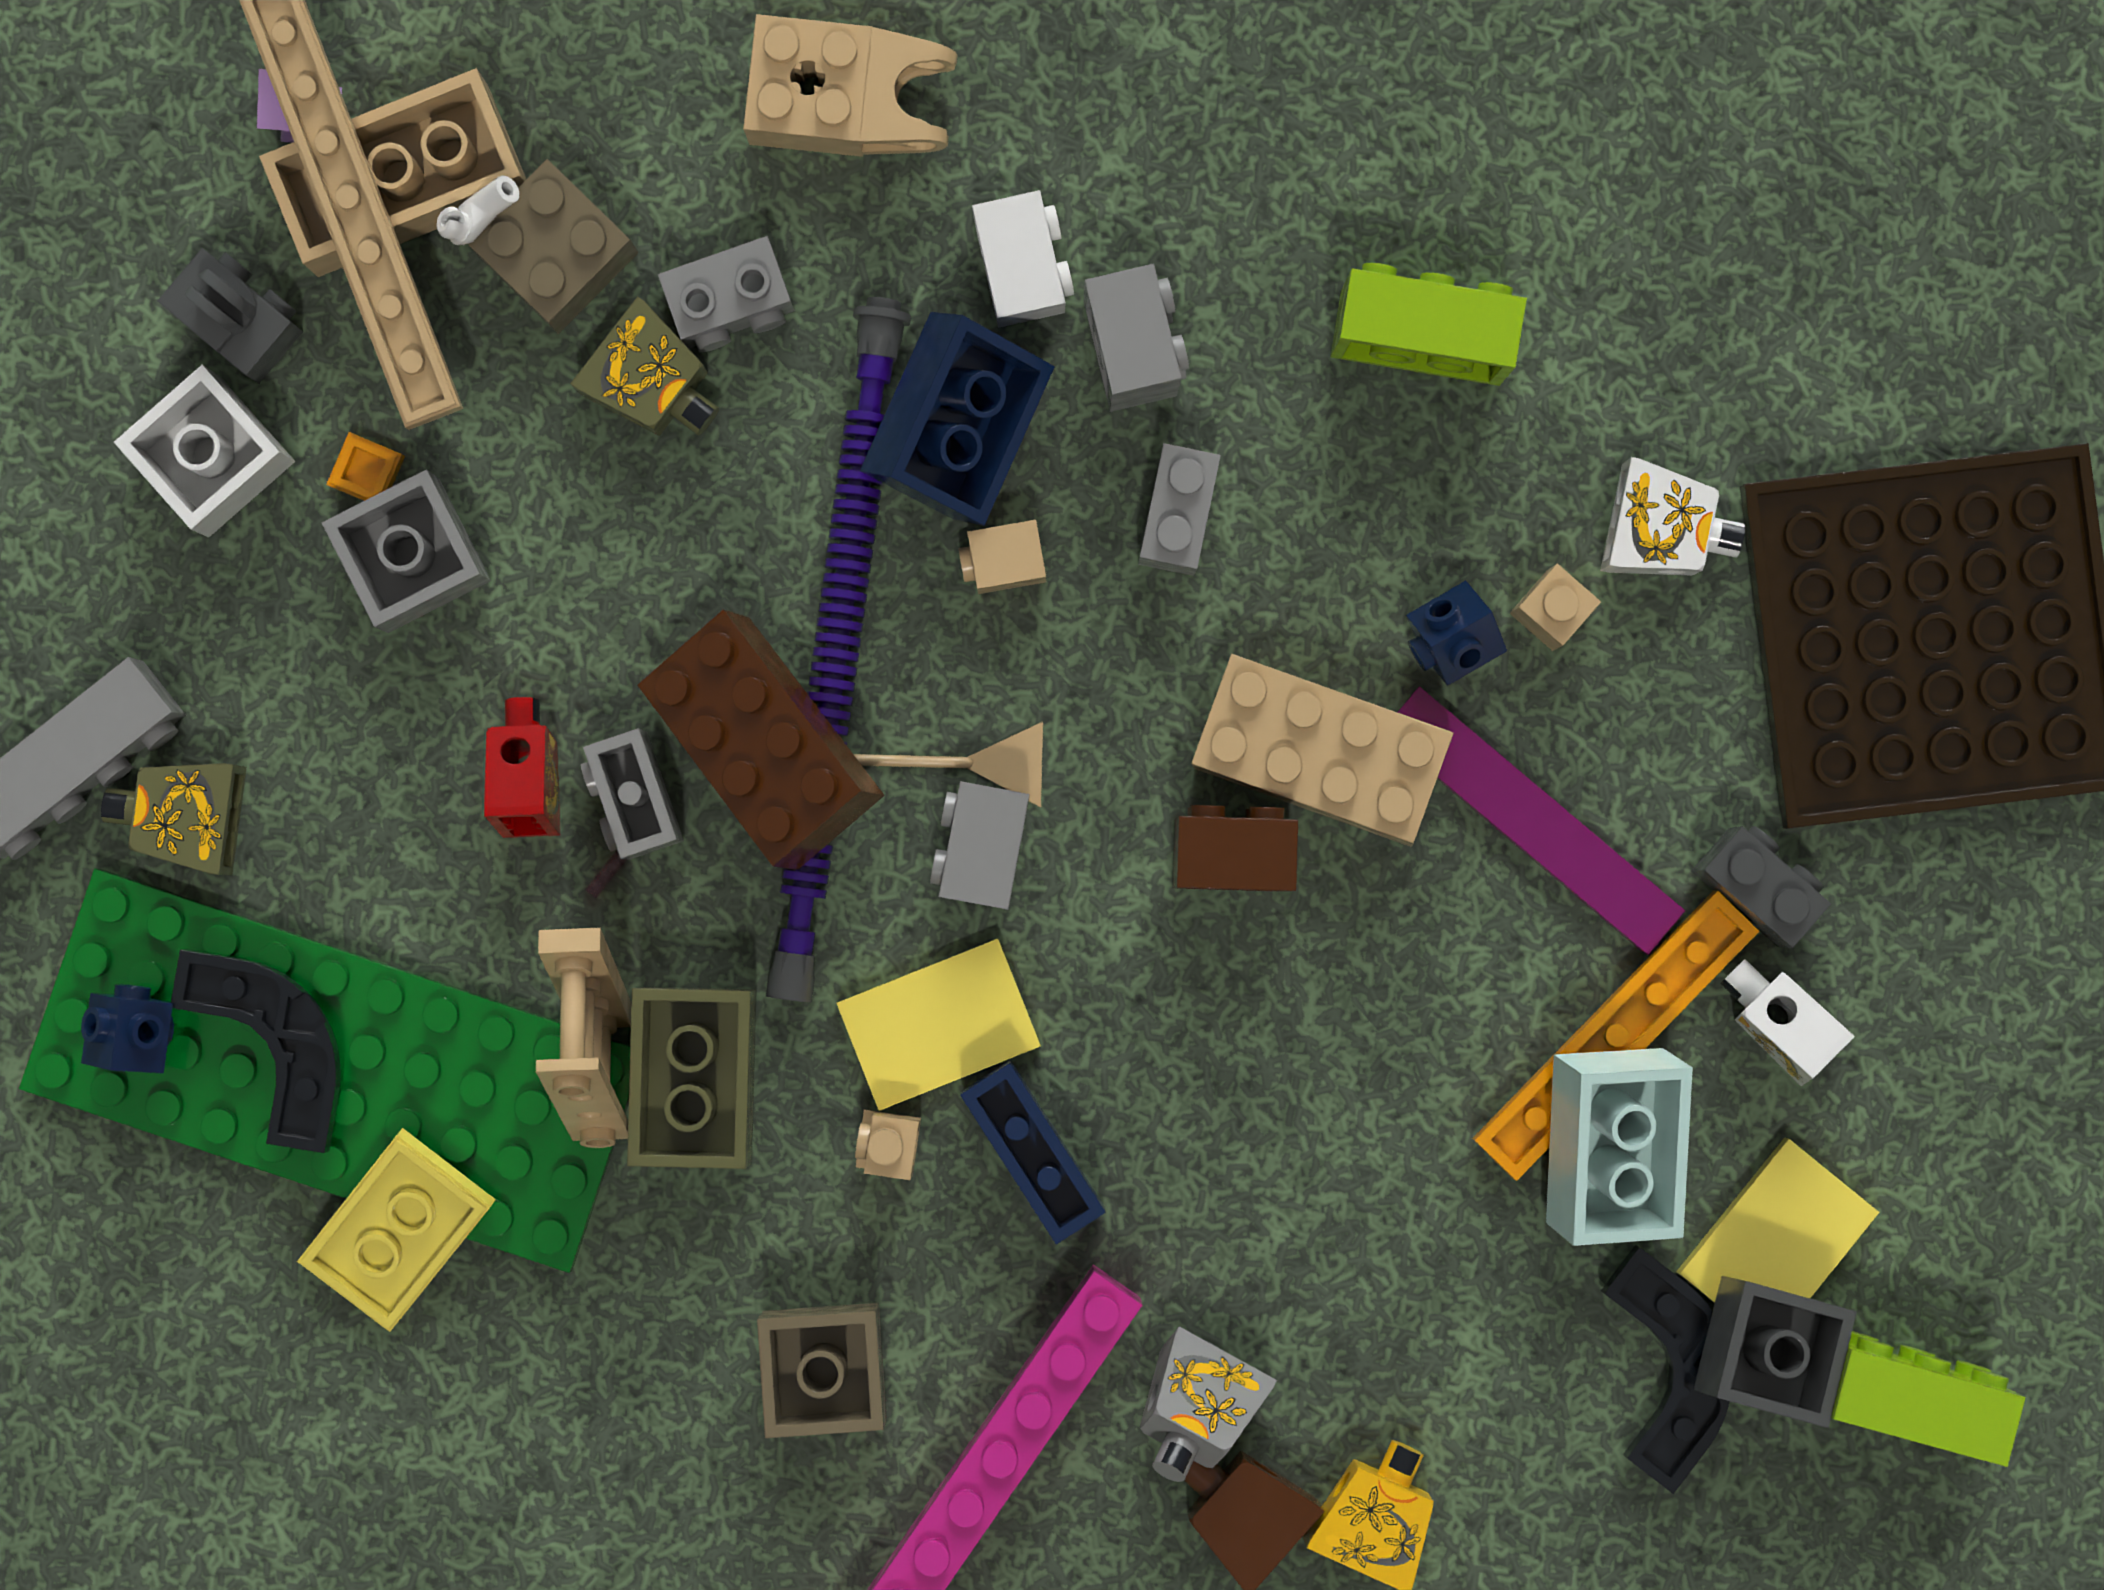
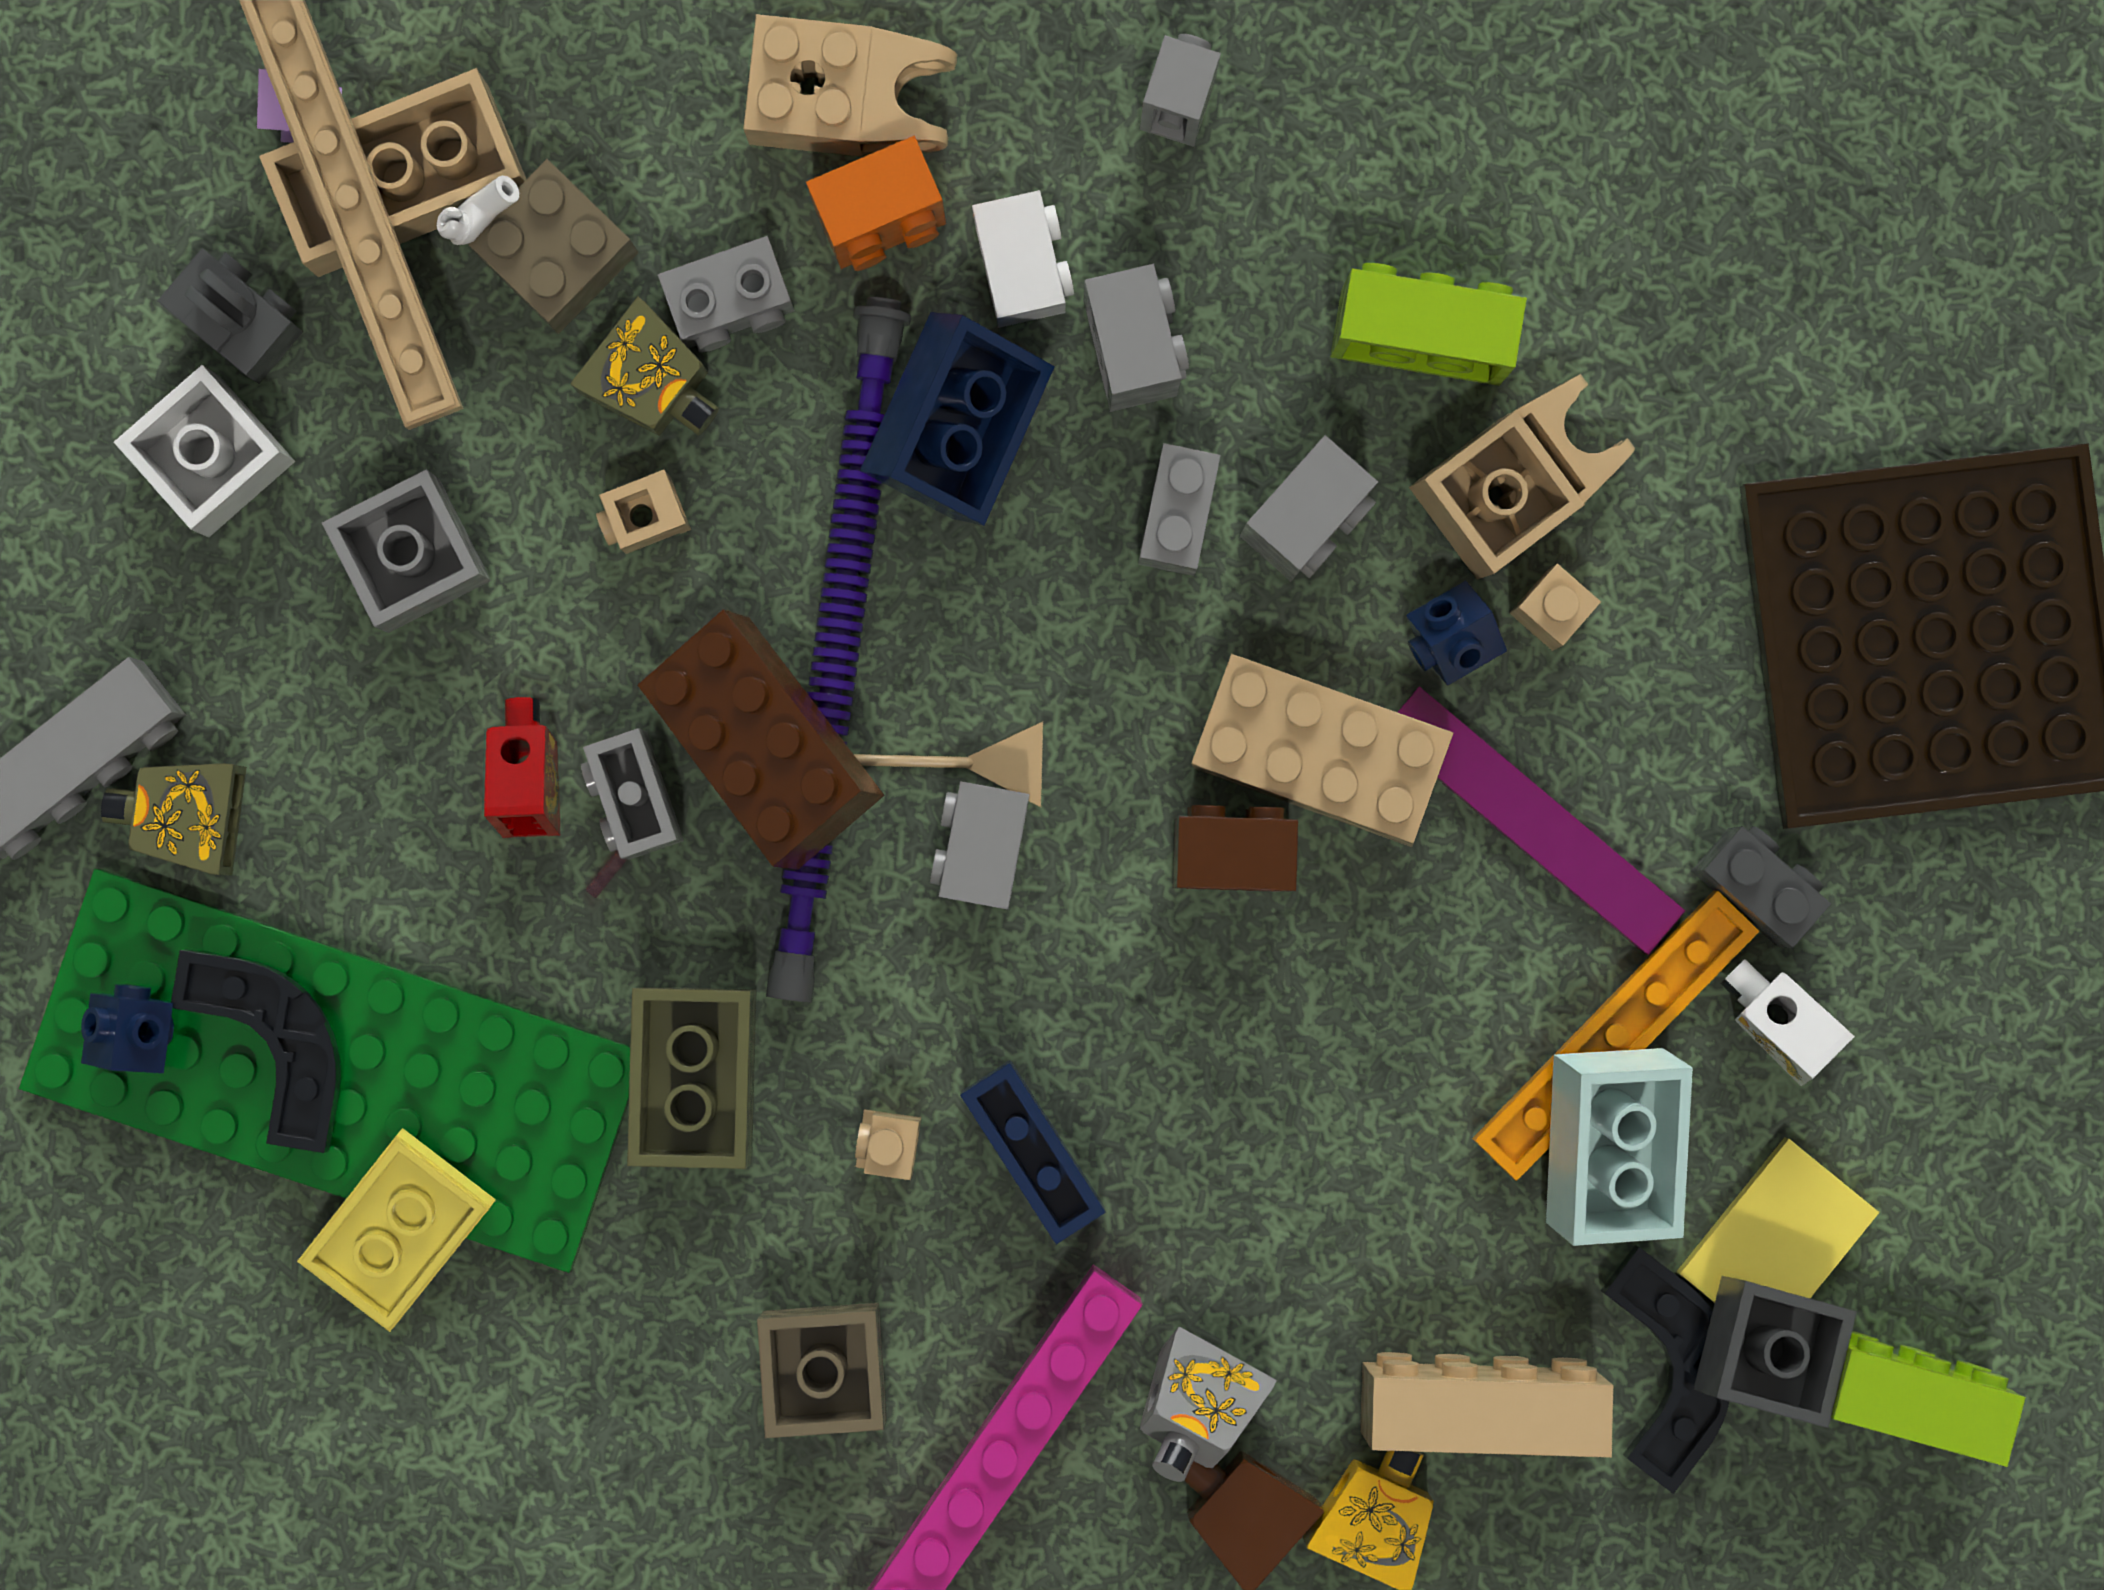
light orange tile [326,432,405,501] -> none
tan fence [536,928,632,1148] -> none
light yellow tile [836,939,1041,1111] -> none
tan brick [958,520,1046,594] -> none
white torso [1600,457,1745,576] -> none
none -> tan brick [596,470,691,554]
none -> orange brick [806,135,946,271]
none -> light grey brick [1140,34,1221,147]
none -> light grey brick [1240,435,1378,582]
none -> tan brick [1361,1352,1613,1458]
none -> tan brick [1409,374,1635,580]

